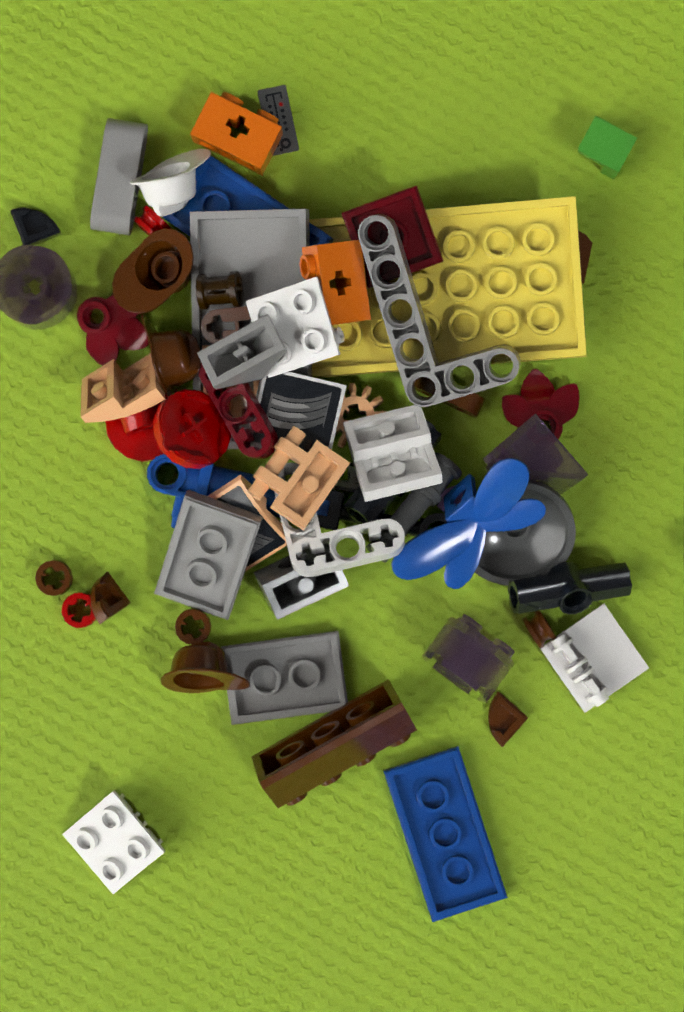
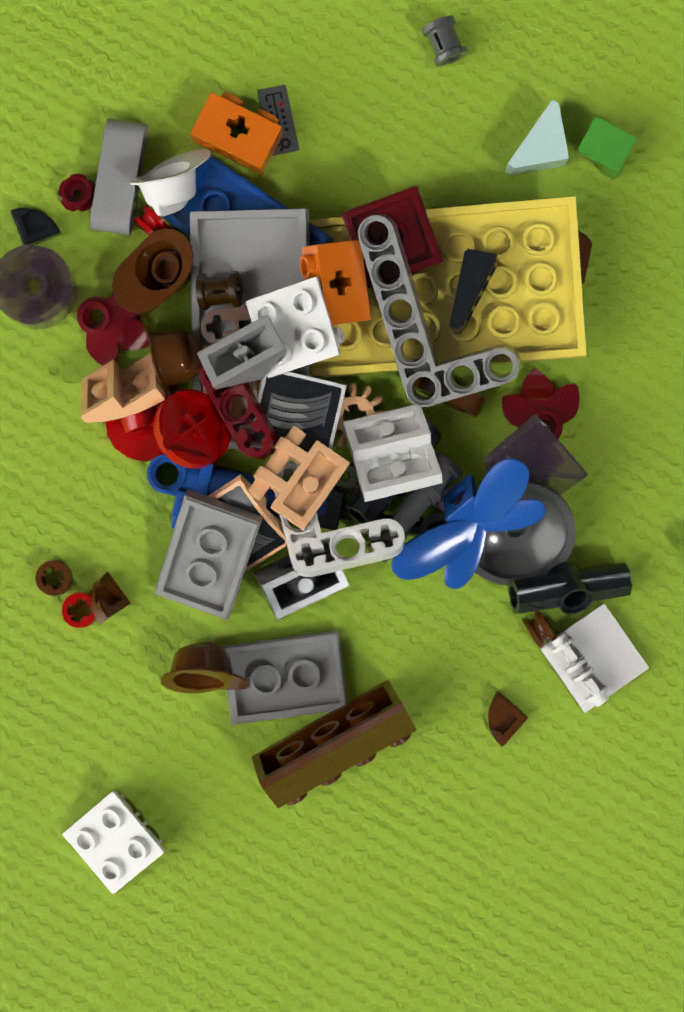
reddish brown bush [175,609,212,645] -> none
blue tile [383,746,508,922] -> none
brick [422,614,515,703] -> none
none -> dark red plate [58,174,95,212]
none -> dark grey bush [421,15,468,67]
none -> black slope [449,248,499,334]
none -> light aqua slope [505,99,569,176]

